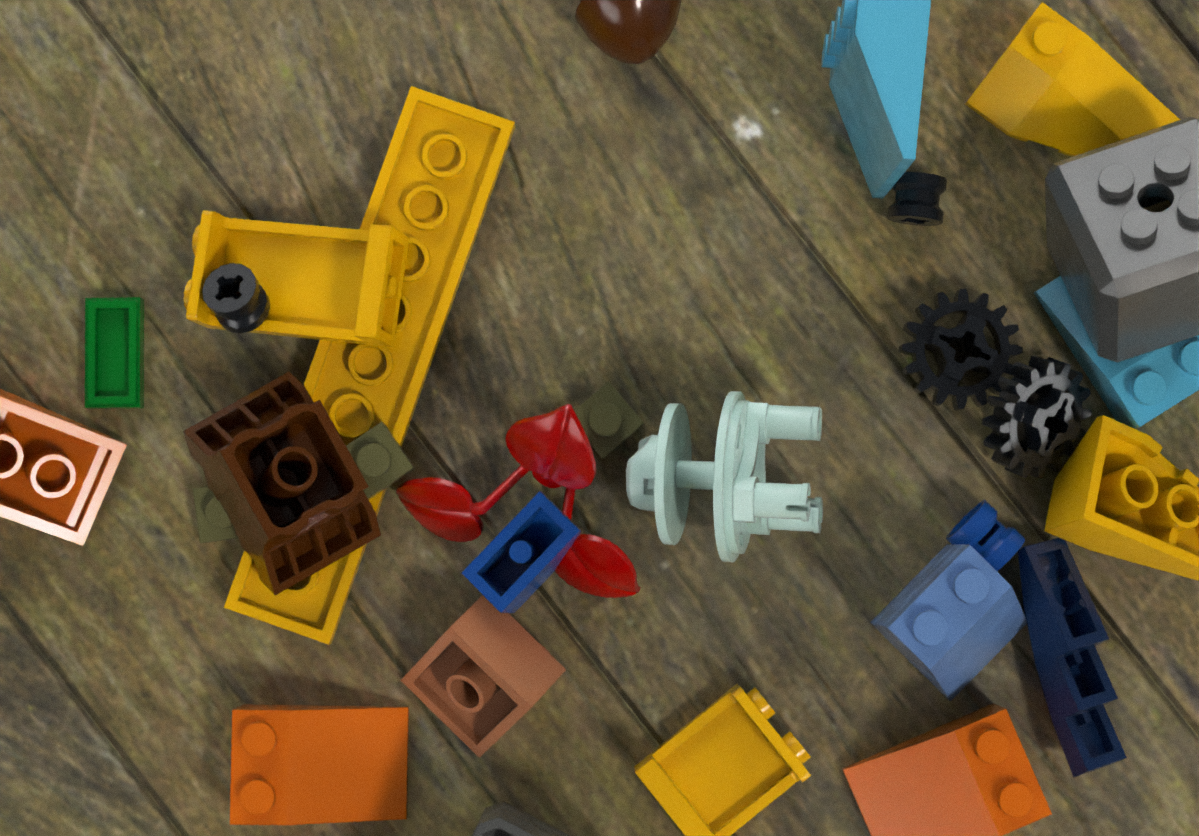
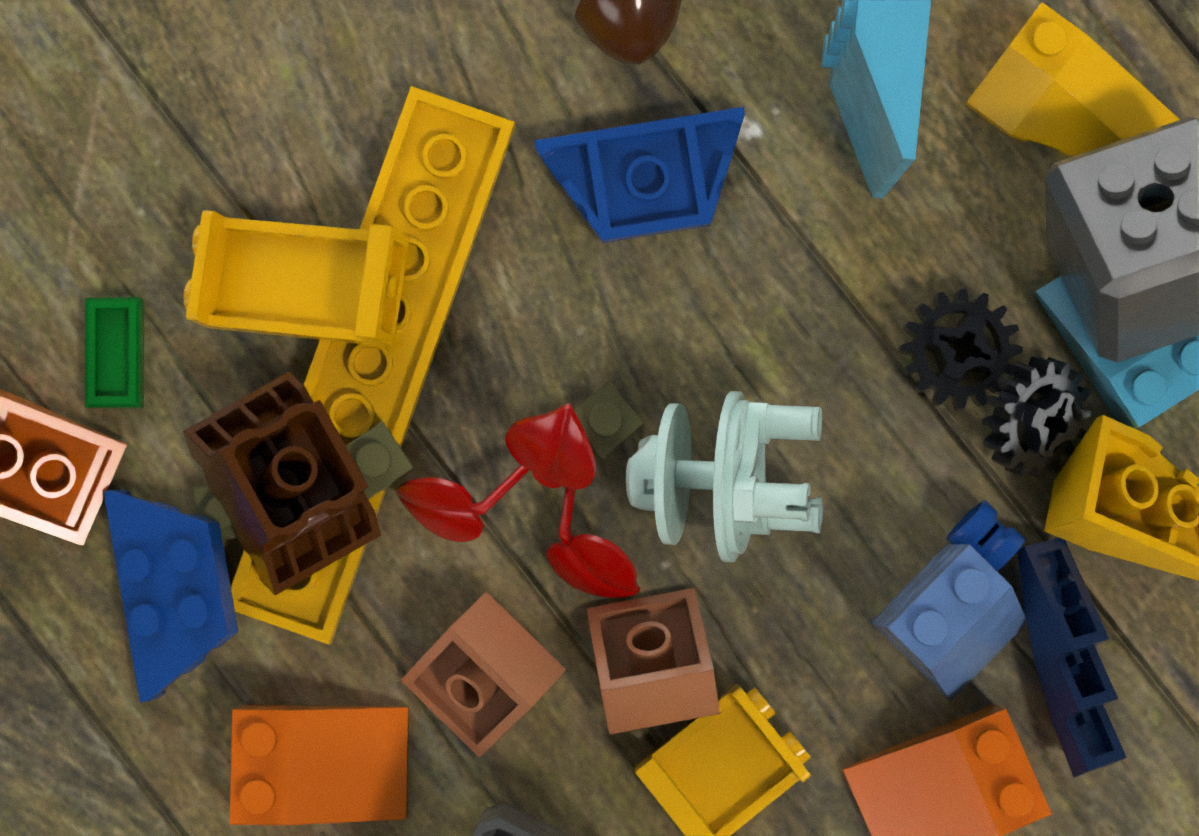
black wheel [202,263,270,334] -> none
blue slope [462,491,581,613] -> none
black wheel [887,172,947,226] -> none
none -> blue wing [104,489,239,703]
none -> blue wing [534,107,745,243]
none -> nougat slope [586,588,720,735]

